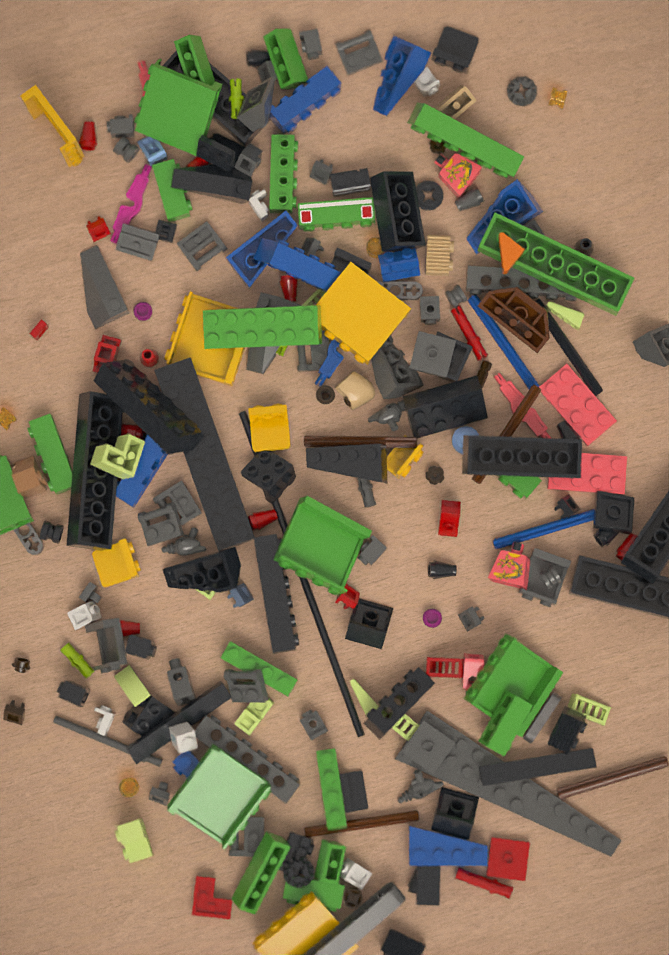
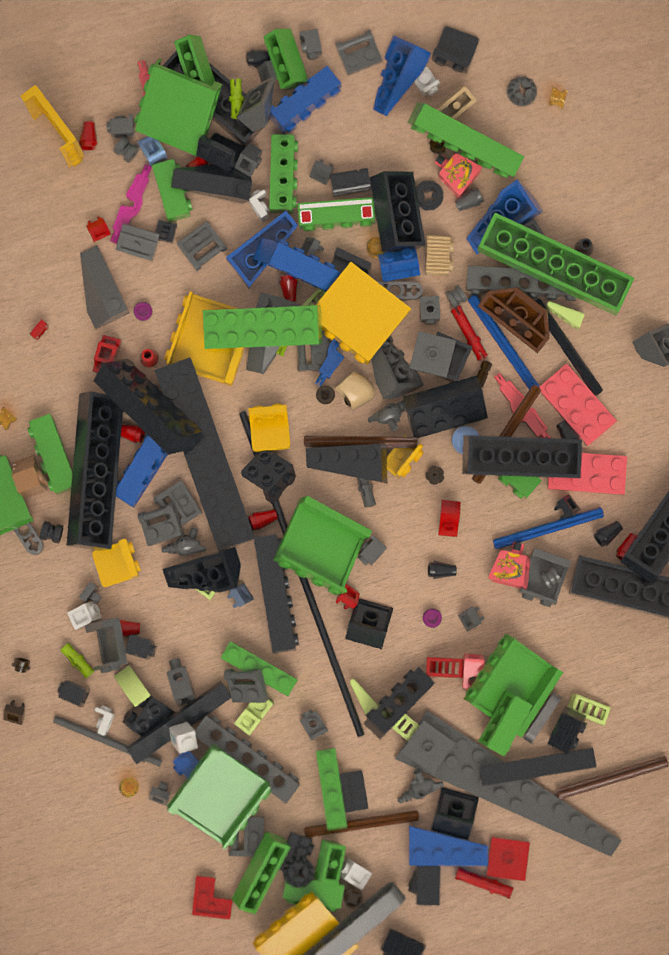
yellowish green brick [91,434,145,479] -> none
yellowish green brick [115,818,153,863] -> none
orange slope [498,233,525,275] -> none
black tile [593,491,635,535] -> none

